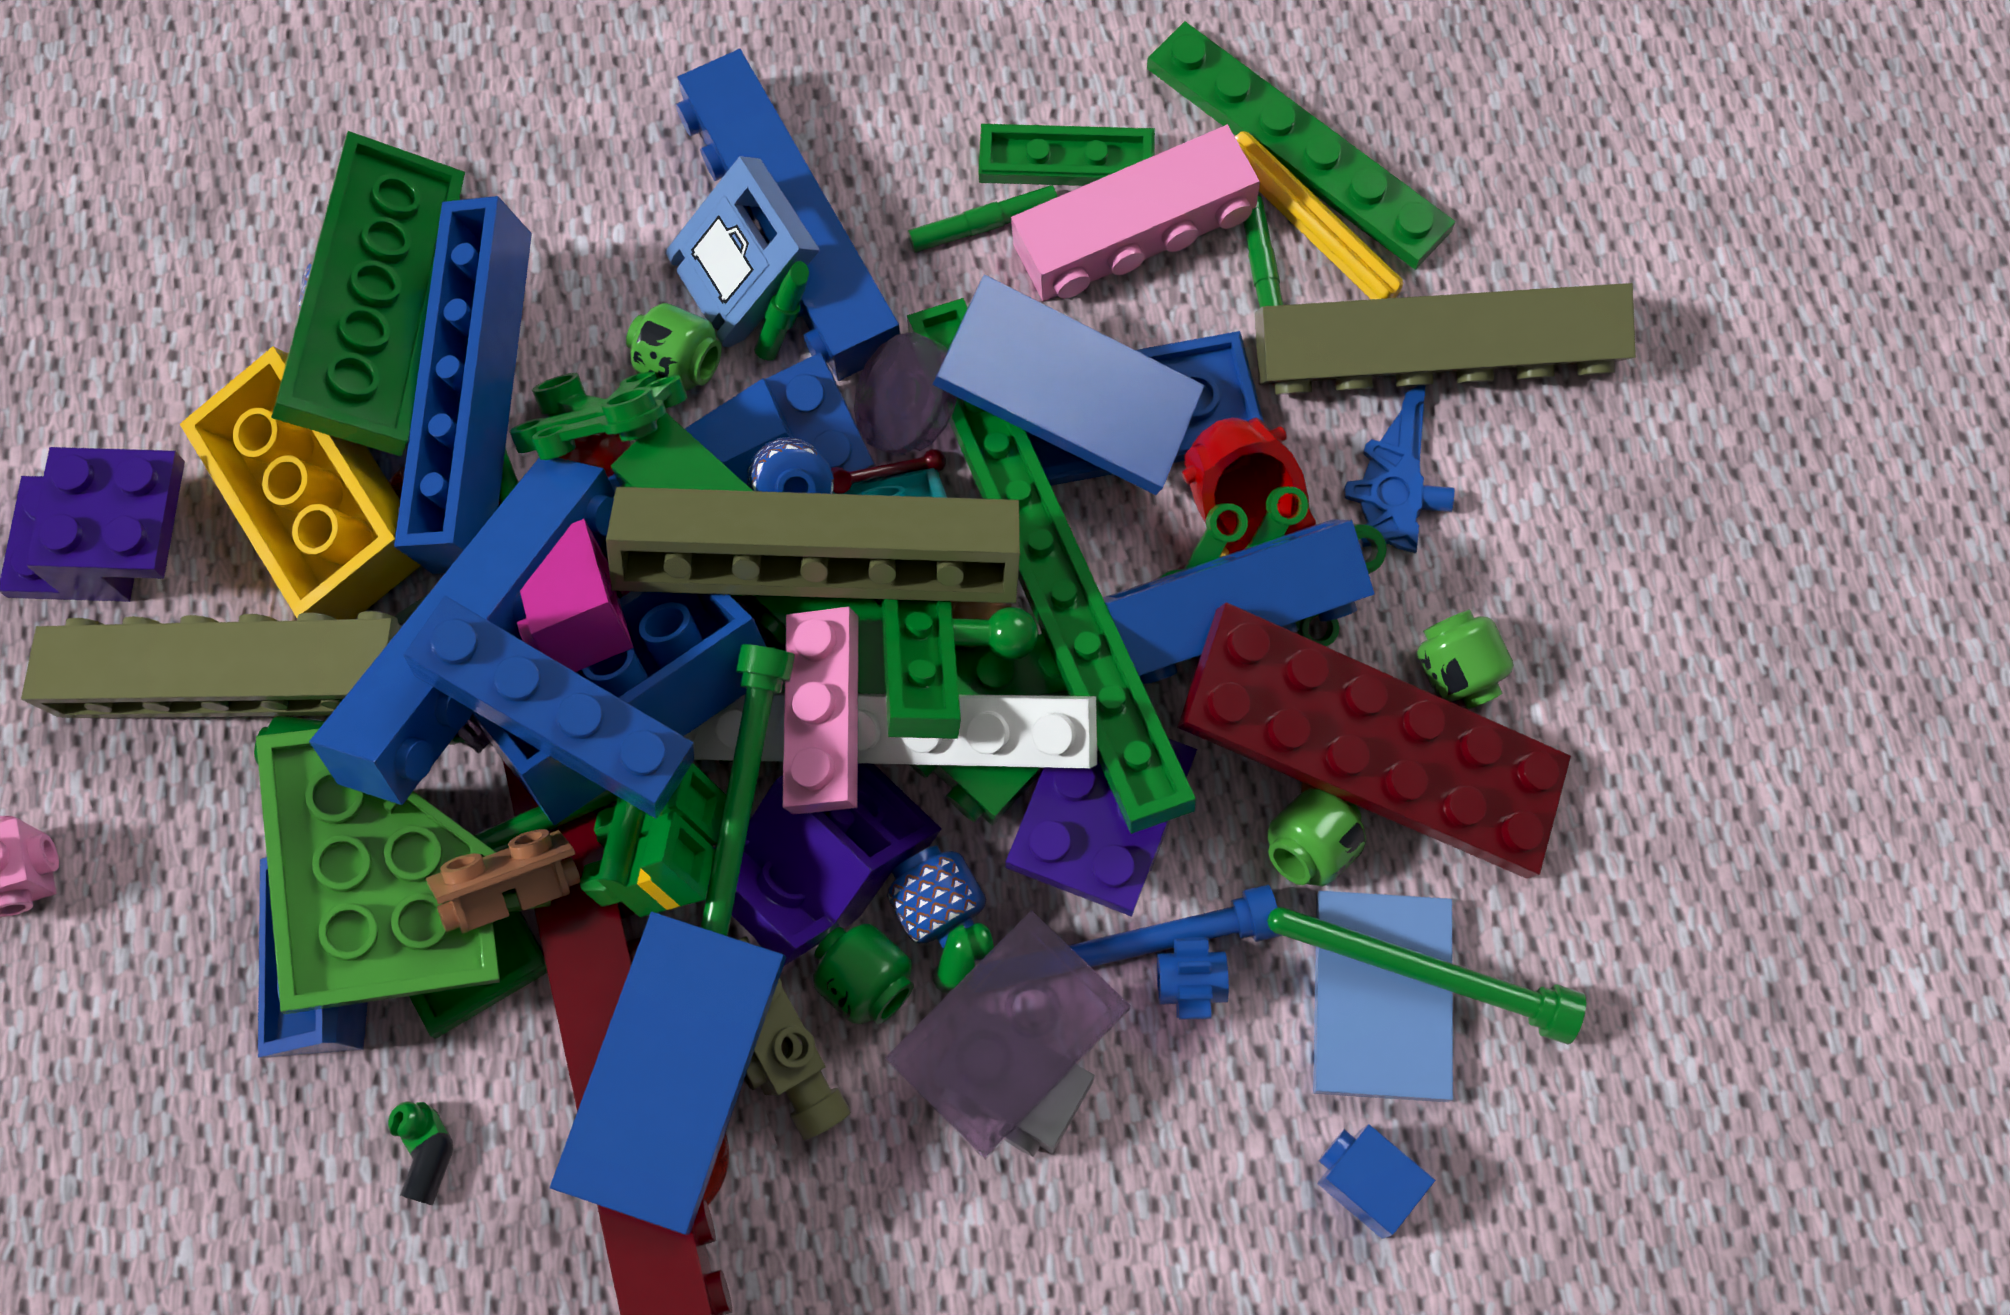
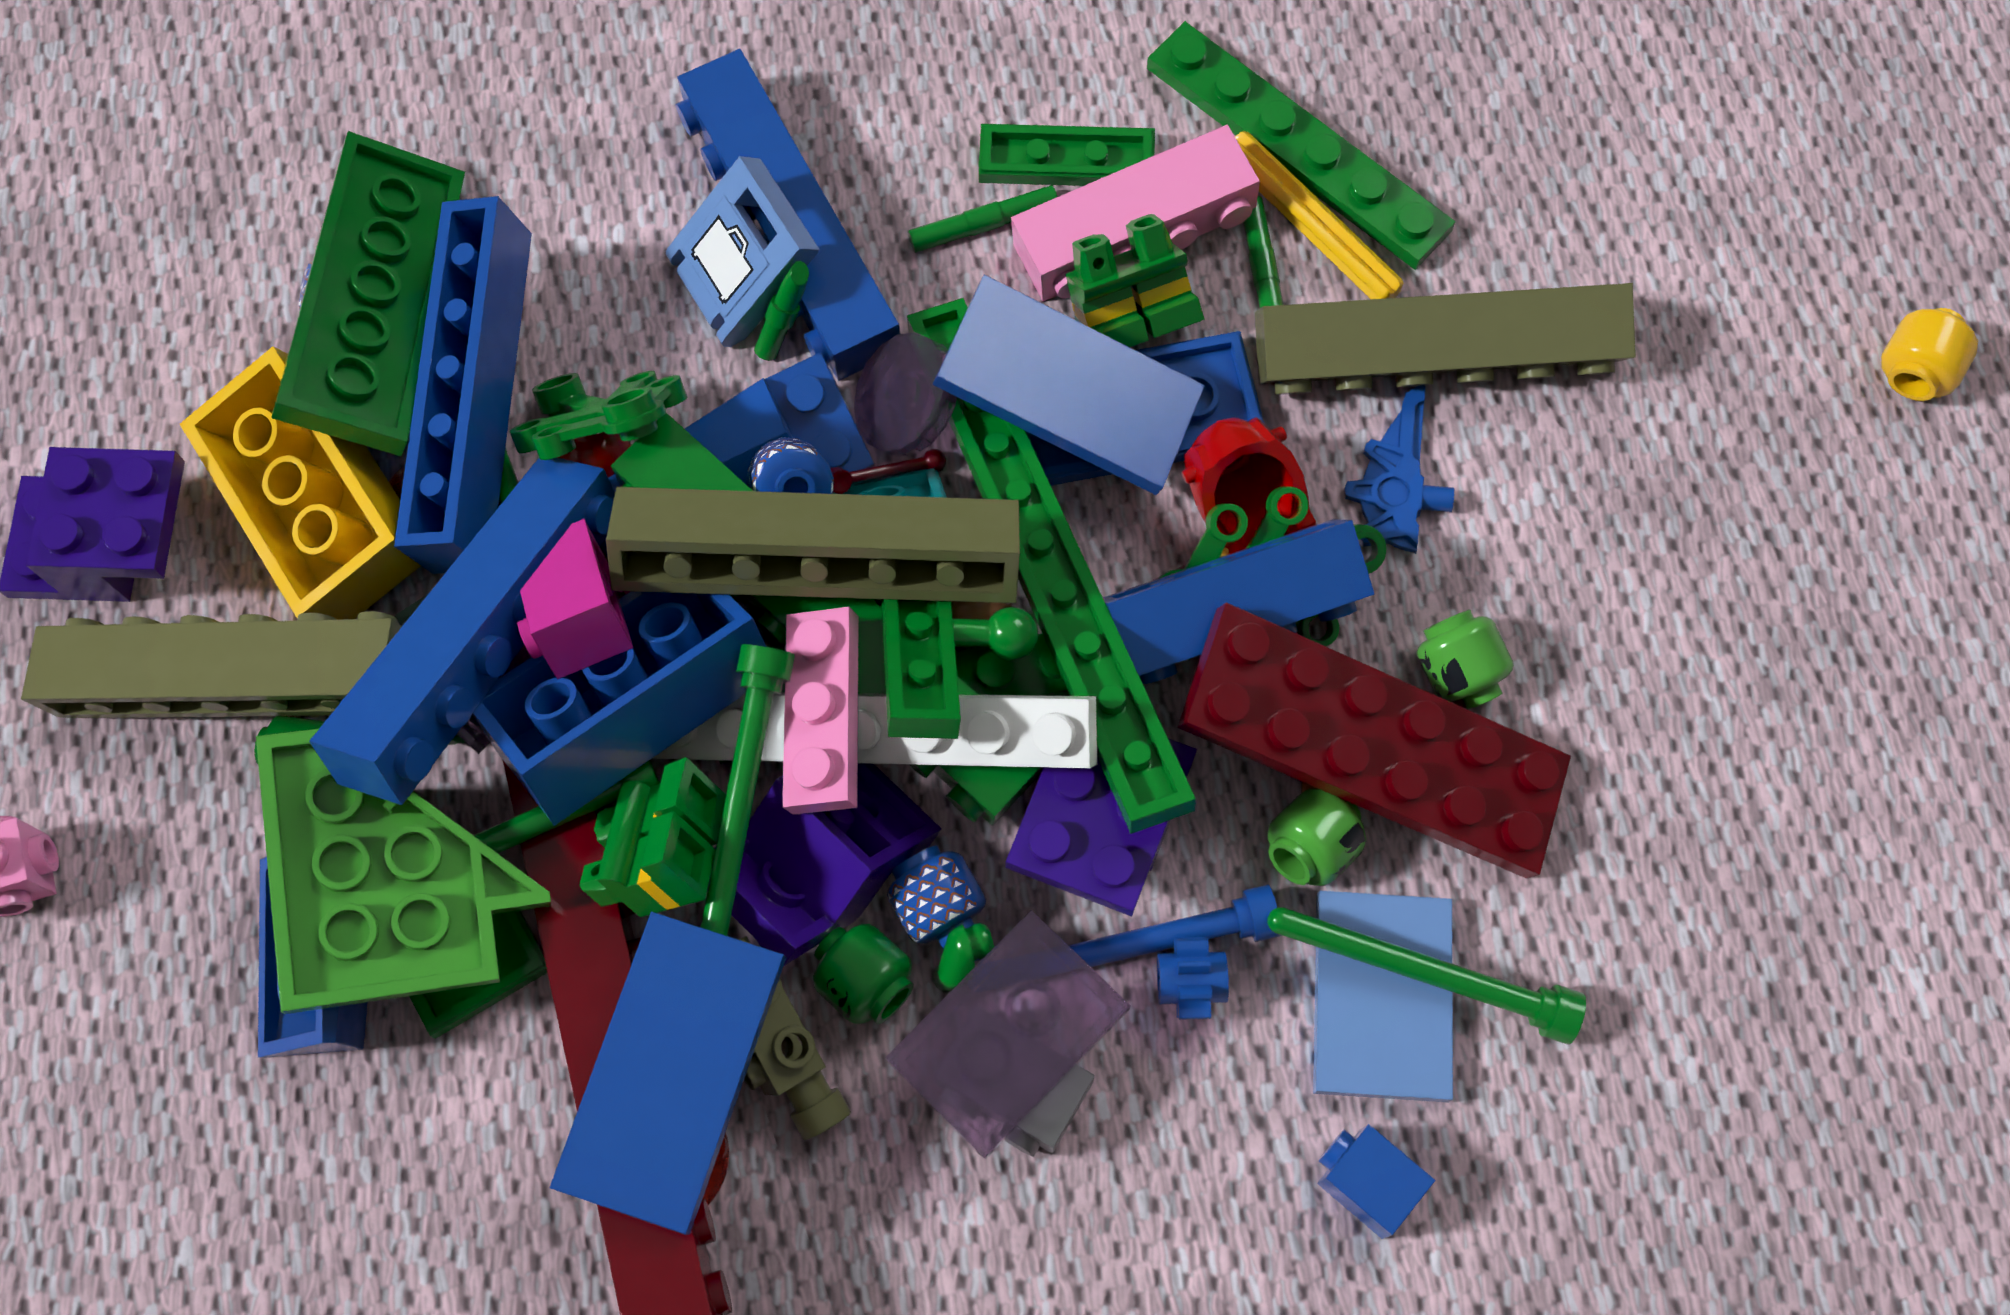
arm [388,1101,453,1206] -> none
blue brick [403,595,694,819] -> none
nougat hinge [426,829,580,934] -> none
bright green head [626,303,722,392] -> none
none -> green hips [1066,214,1205,347]
none -> yellow head [1881,308,1978,401]

